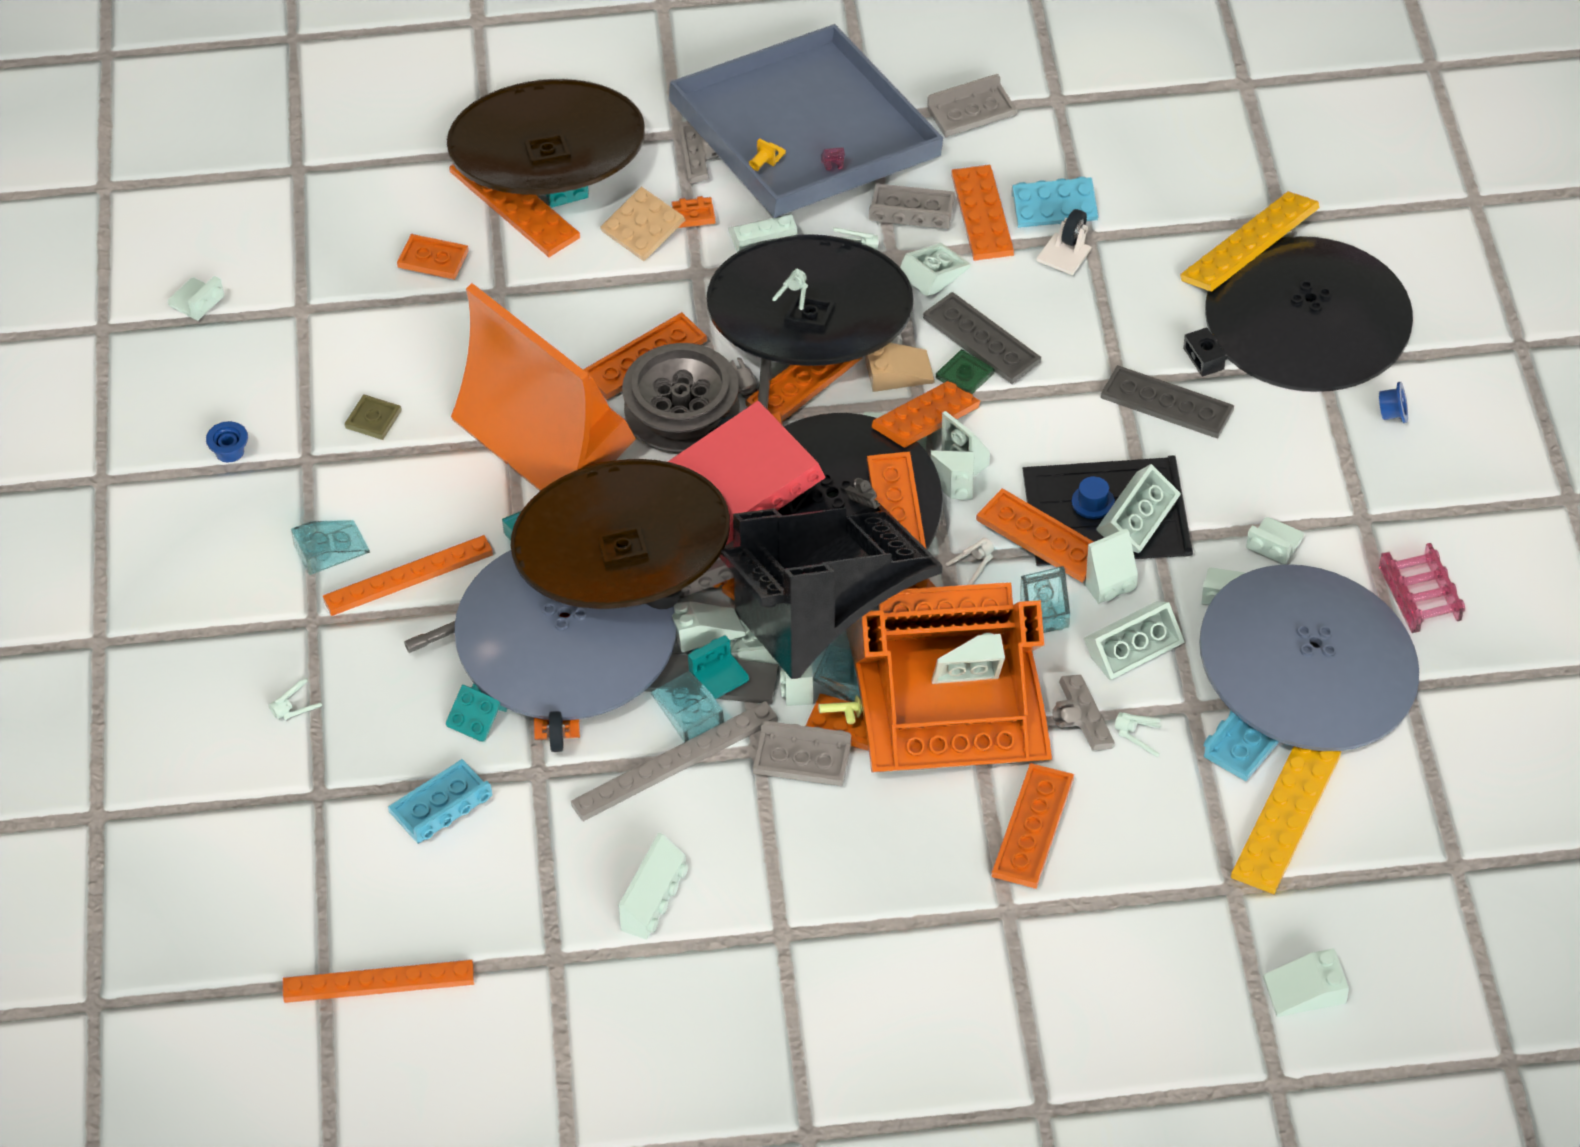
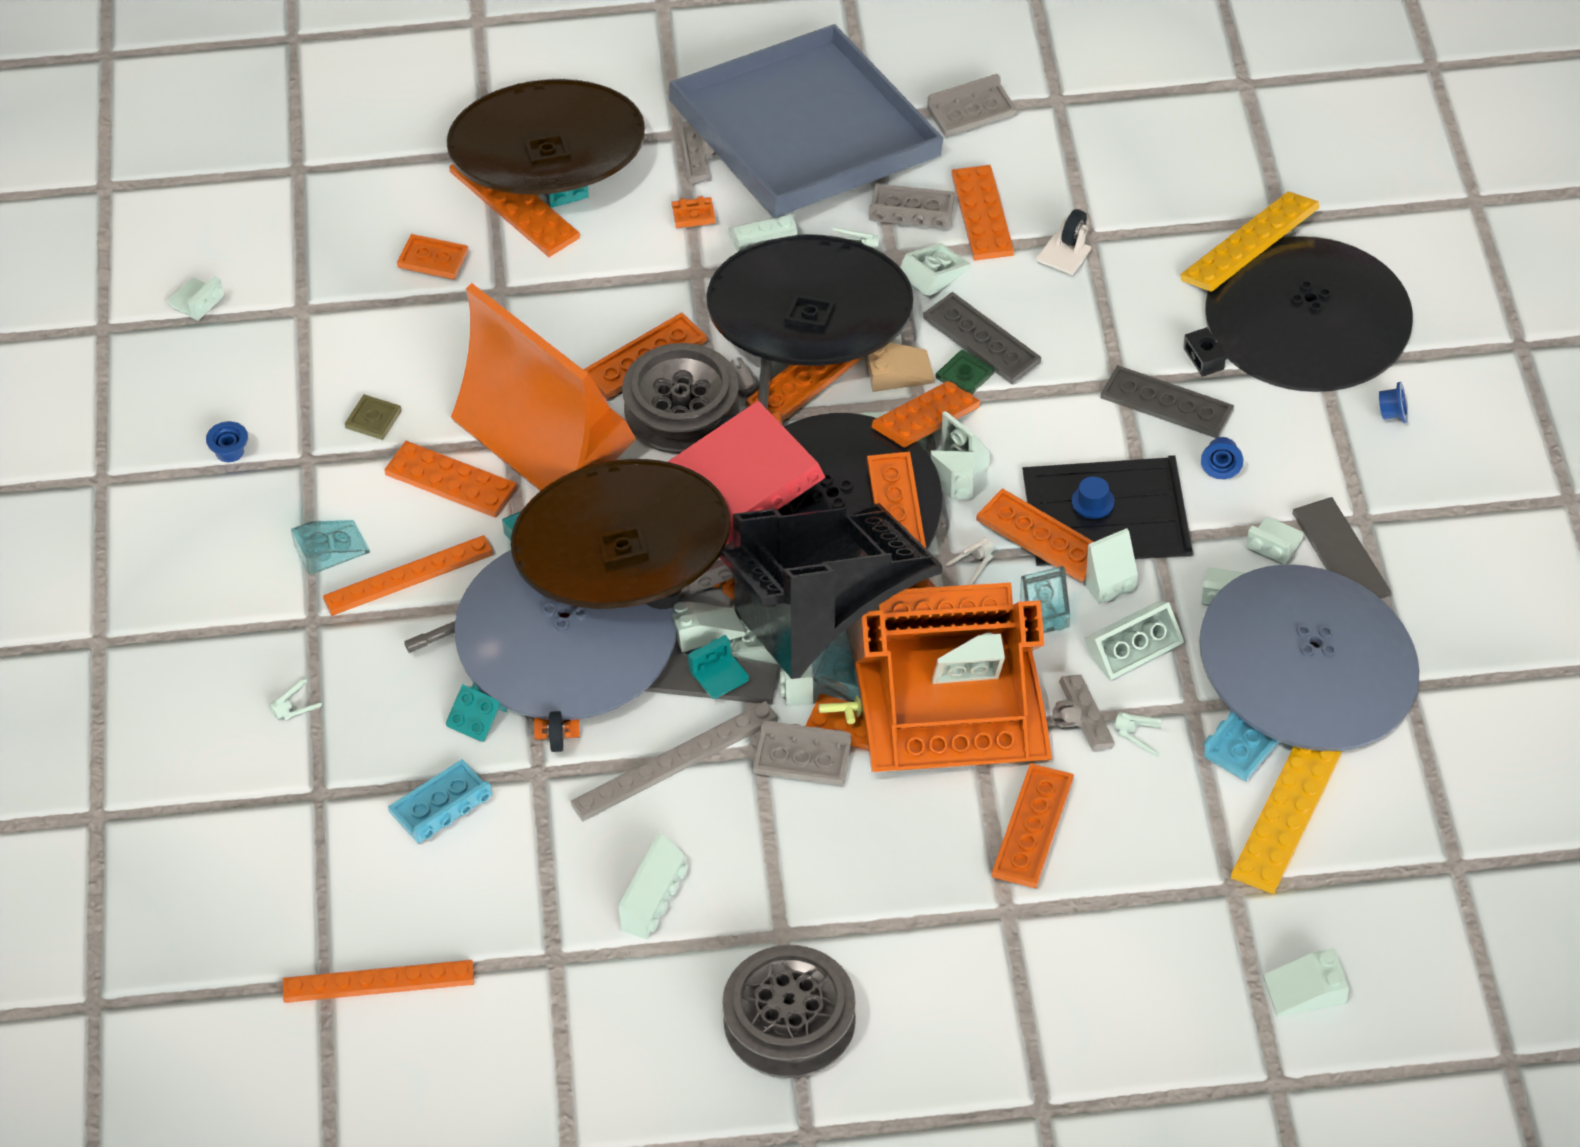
tan plate [600,186,685,261] -> none
clear light blue slope [651,671,724,742] -> none
yellow bracket [749,138,786,171] -> none
light aqua plant [772,269,808,310] -> none
clear pink tile [821,147,845,170] -> none
dark grey piece [845,478,880,509] -> none
medium azure bracket [1011,177,1098,228] -> none
light aqua slope [1096,464,1181,553] -> none
clear pink fence [1379,543,1465,633] -> none
none -> orange plate [384,441,517,518]
none -> flat silver wheel [722,945,856,1078]
none -> blue piece [1201,437,1244,479]
none -> dark grey tile [1292,497,1391,599]

